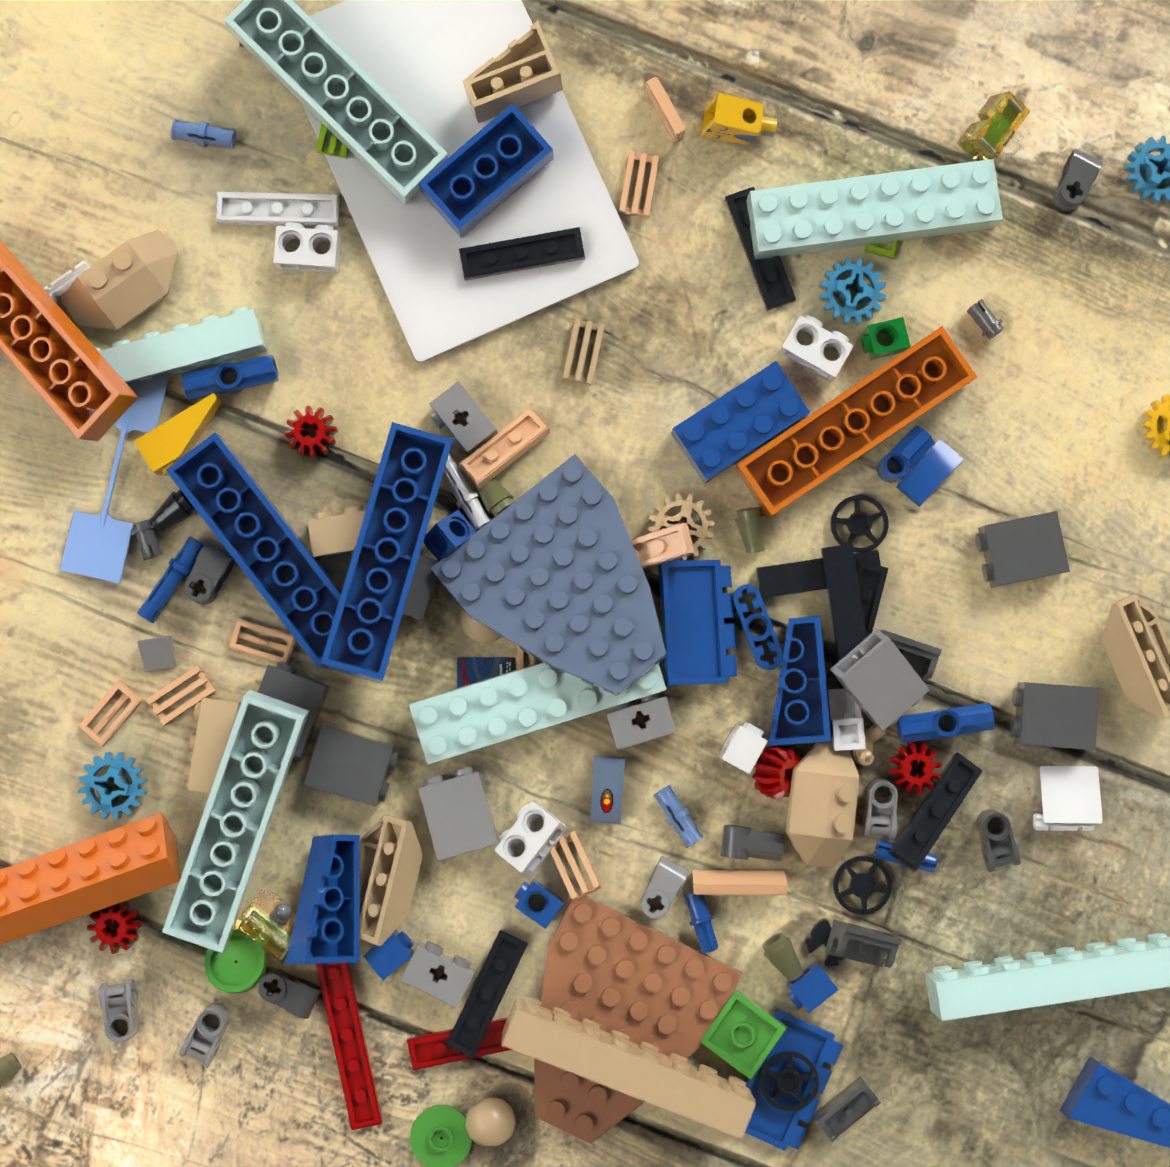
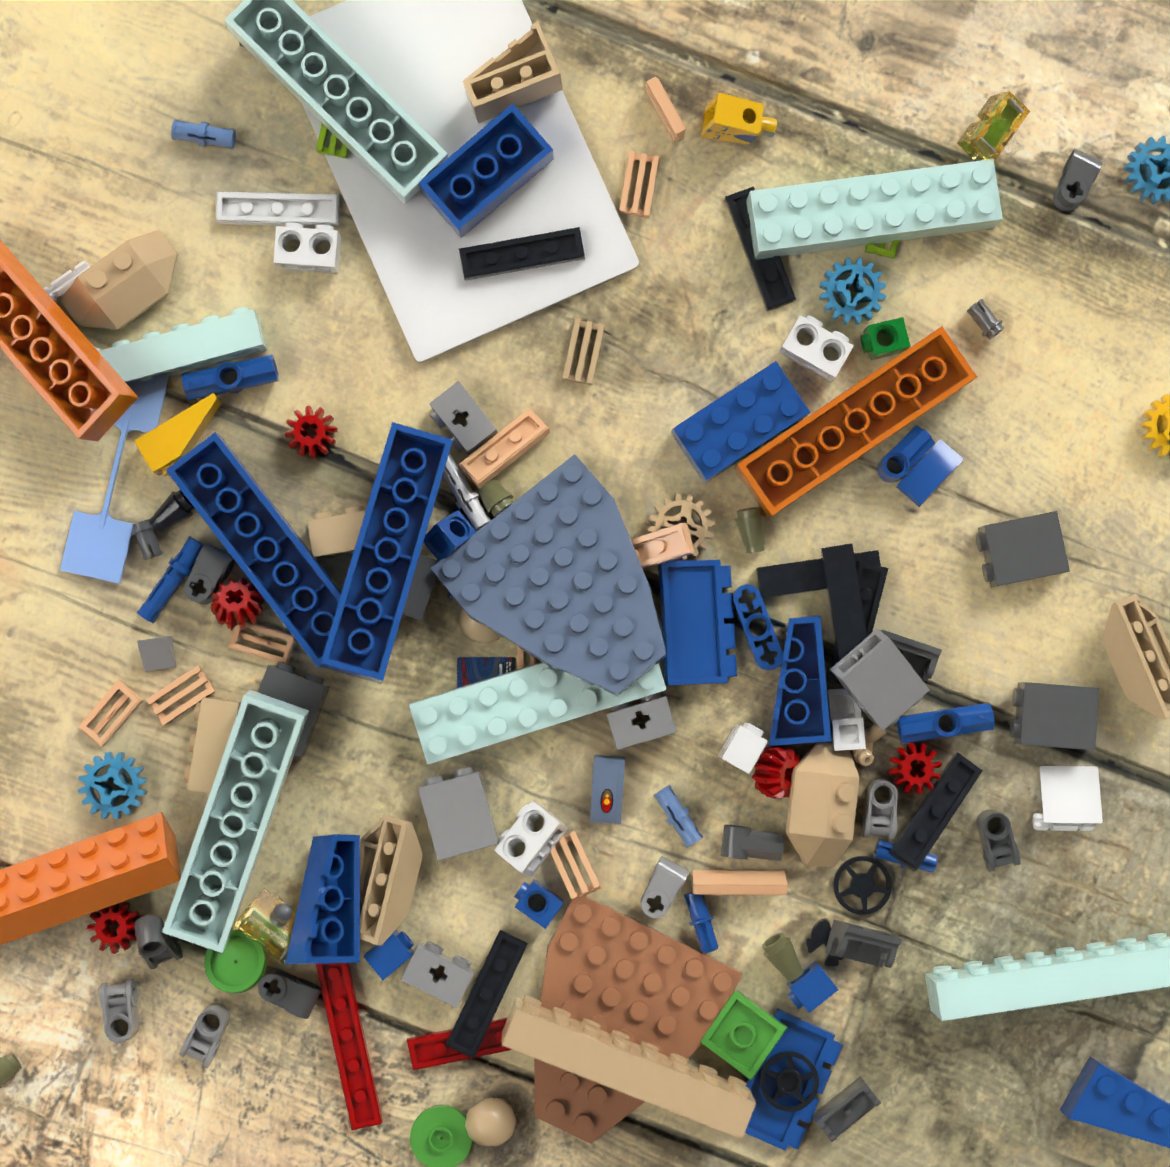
dark grey brick [303,724,399,806] -> none
black wheel [830,495,889,553] -> none
none -> dark grey piece [134,915,183,970]
none -> red gear [210,577,264,631]

